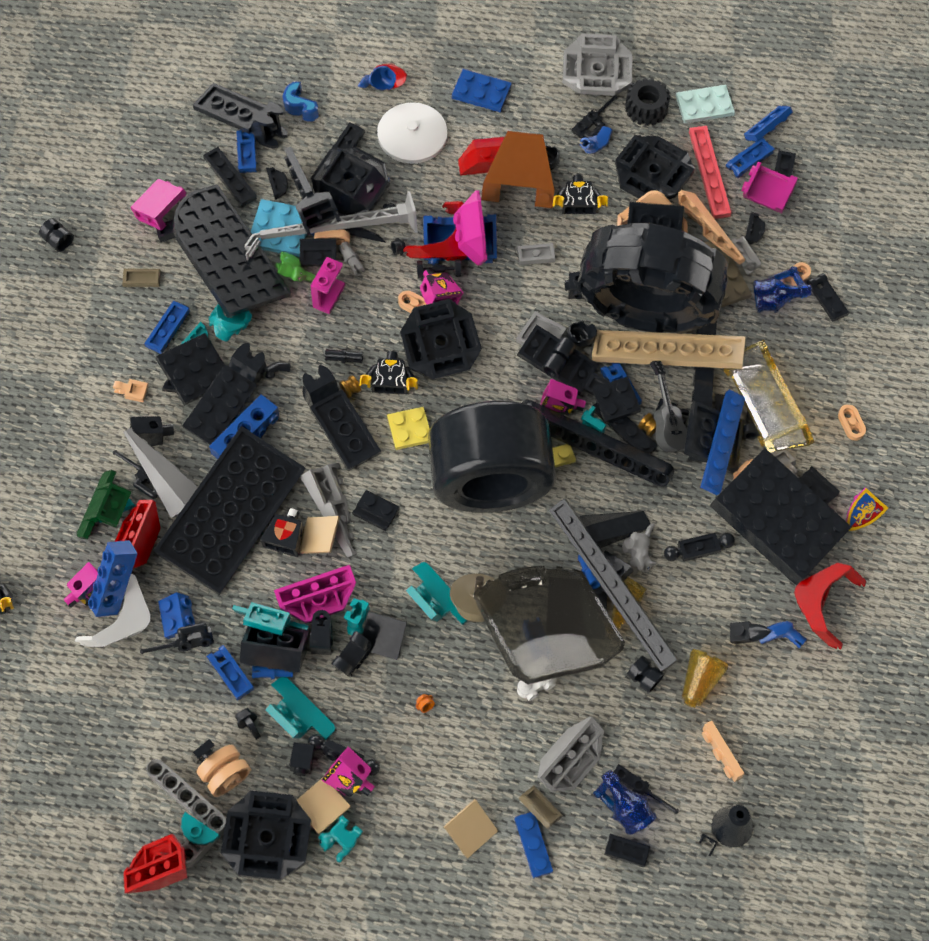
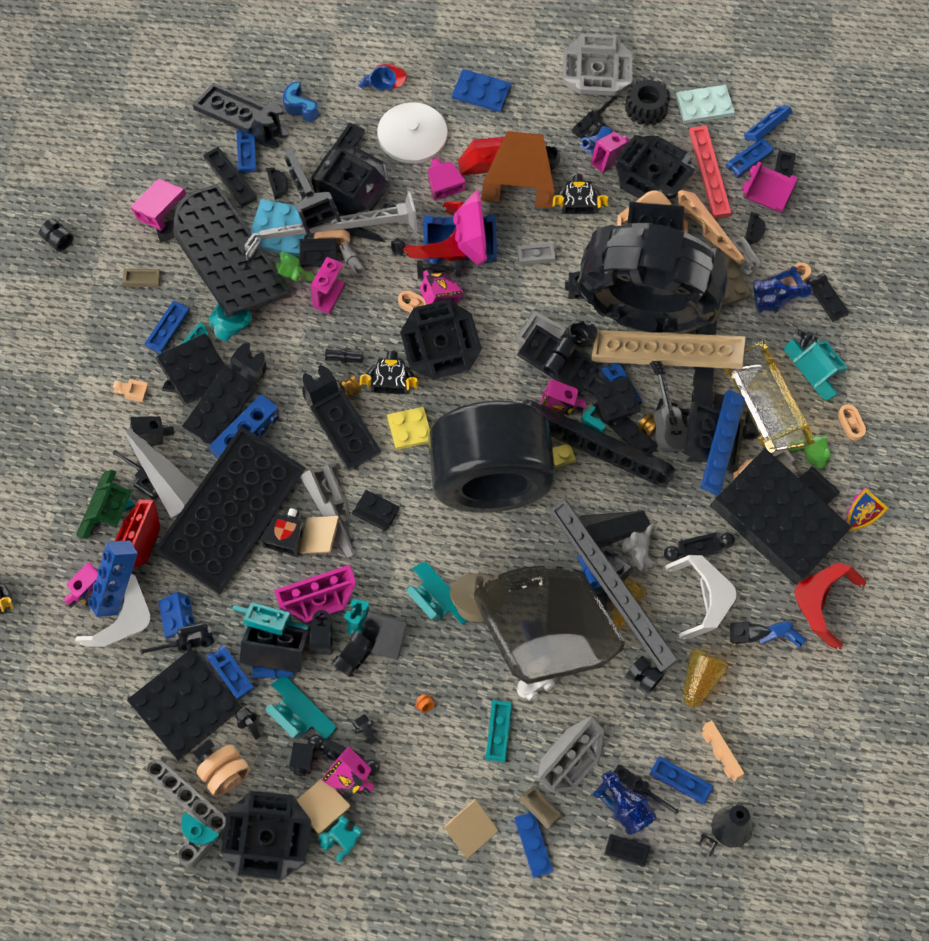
red wedge [123,834,187,894] -> none
black arm [264,362,291,378] -> none
none -> black plate [127,649,242,761]
none -> black piece [352,714,377,744]
none -> dark pink torso [428,158,466,201]
none -> teal tile [485,700,512,763]
none -> dark pink torso [590,132,629,173]
none -> blue tile [649,756,714,805]
none -> white piece [665,555,736,639]
none -> teal plate [784,339,848,401]
none -> bright green animal [787,432,831,470]
none -> black plant [795,329,818,347]

